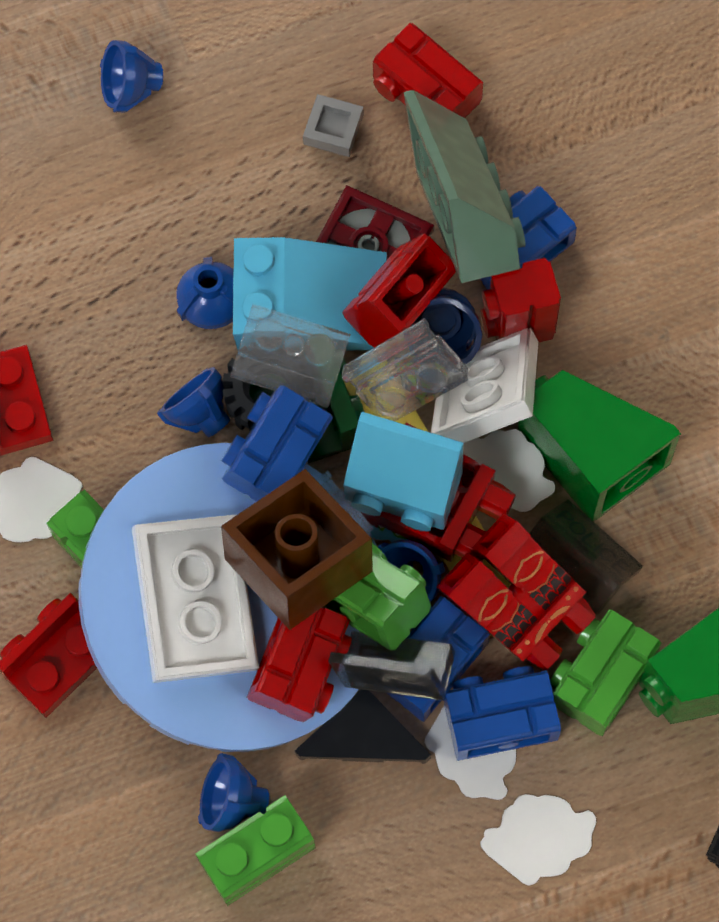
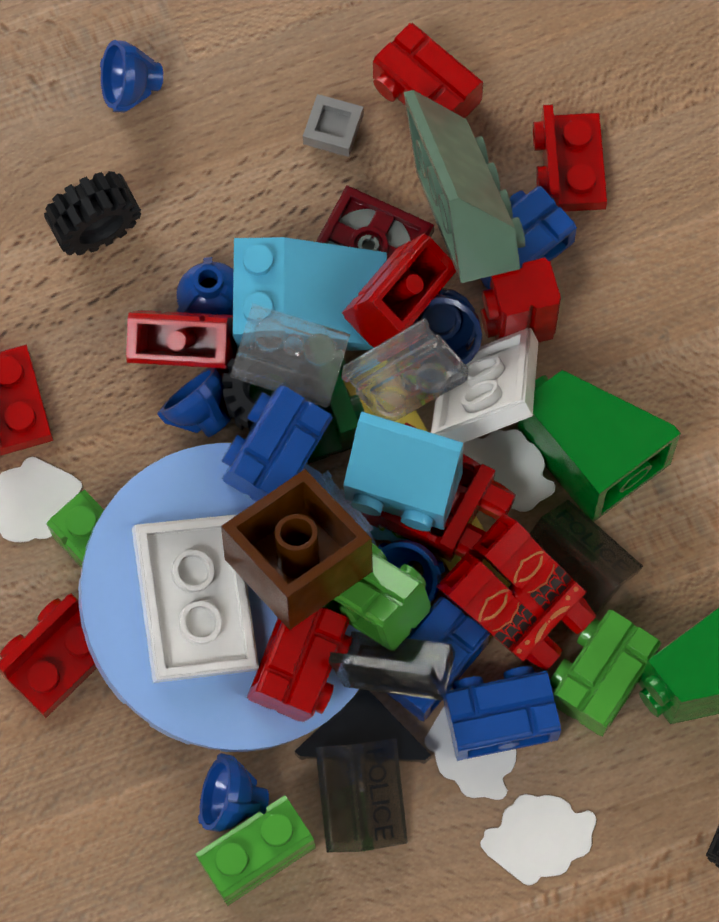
none -> black tyre [44,171,141,255]
none -> red brick [126,310,237,369]
none -> clear smoke panel [315,738,408,853]
none -> red bracket [533,104,607,212]

